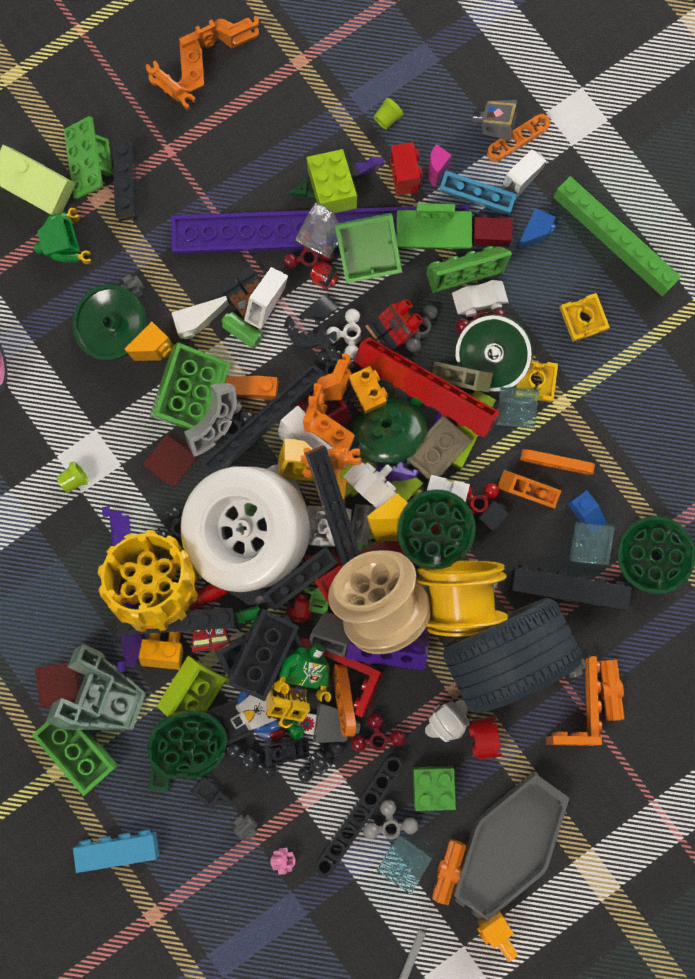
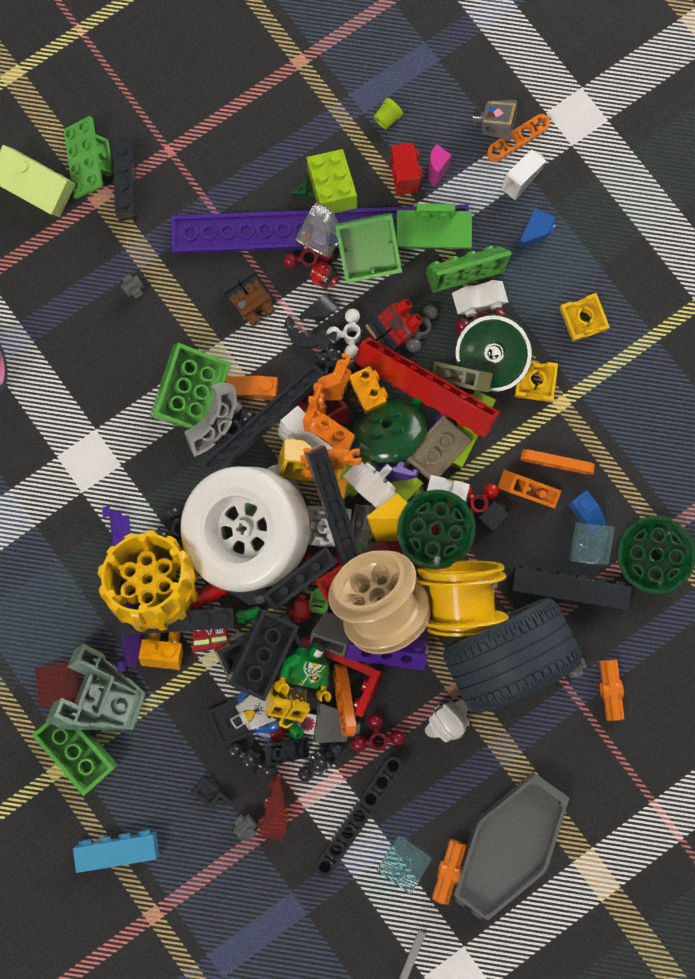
green torso [33,208,92,264] -> none
lime piece [57,462,89,493] -> none
dark green dish [73,284,146,361] -> none
light orange slope [125,322,173,361] -> none
clear red tile [143,435,197,488] -> none
orange piece [146,16,259,110] -> none
dark green brick [147,710,228,780] -> none
dark green slope [148,765,171,792] -> none
lime slope [156,656,226,716] -> none
white slope [172,296,229,339] -> none
bright green brick [221,312,264,349] -> none
white slope [244,267,288,329] -> none
bright pink gear [270,848,295,875] -> none
dark purple slope [349,157,385,177] -> none
light grey piece [363,800,418,839] -> none
bright green brick [413,766,456,811] -> none
dark azure brick [439,171,517,216] -> none
red brick [469,716,502,760] -> none
dark red brick [472,215,512,246] -> none
light orange brick [477,911,518,962] -> none
clear light blue hinge [496,387,539,428] -> none
orange bracket [546,656,602,746] -> none
bright green brick [553,176,681,297] -> none
none -> clear red slope [257,773,289,842]

